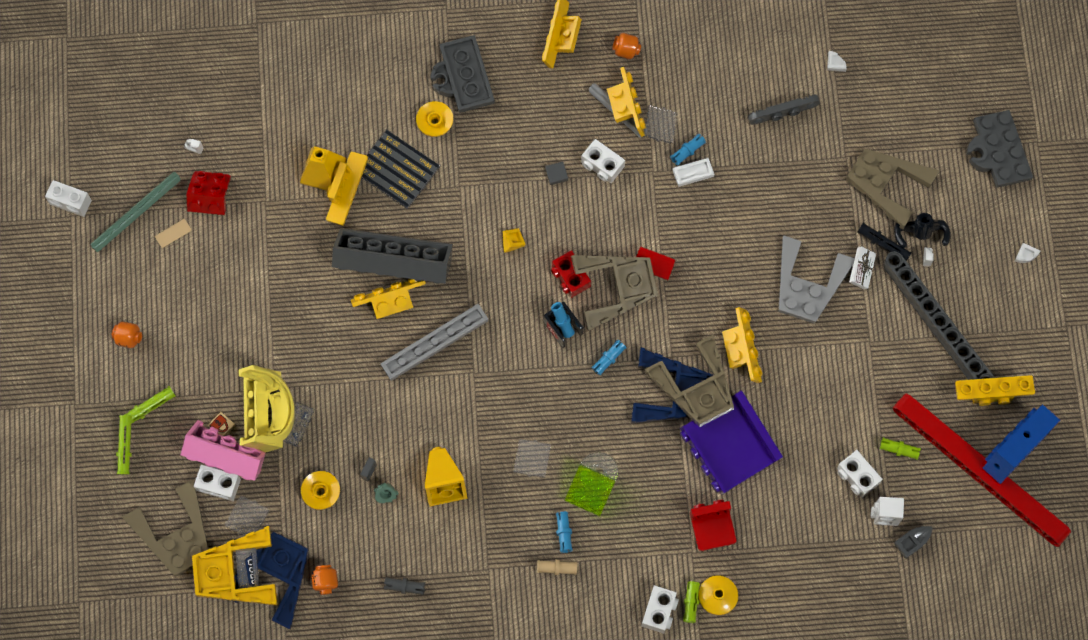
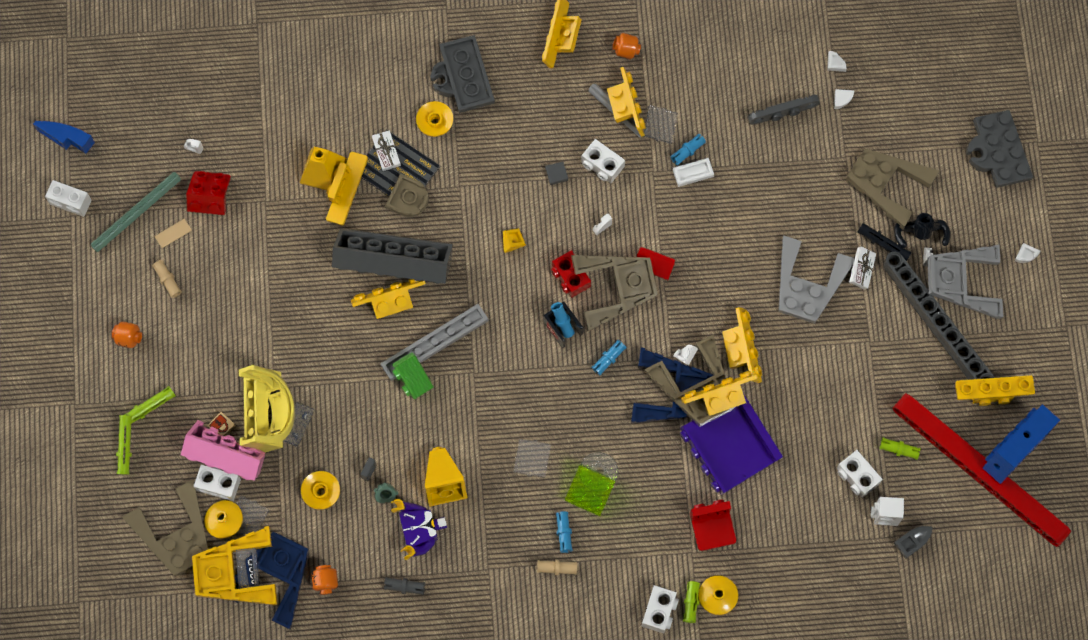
none -> blue slope [33,121,95,154]
none -> tan pin [152,260,182,298]
none -> yellow dish [204,500,243,539]
none -> white tile [372,130,401,171]
none -> dark tan tile [385,174,429,217]
none -> dark purple torso [391,499,447,560]
none -> bright green brick [392,352,434,399]
none -> white tile [593,214,612,235]
none -> white tile [673,345,698,365]
none -> yellow bracket [681,371,758,416]
none -> white tile [834,89,854,109]
none -> light grey wing [927,245,1003,319]

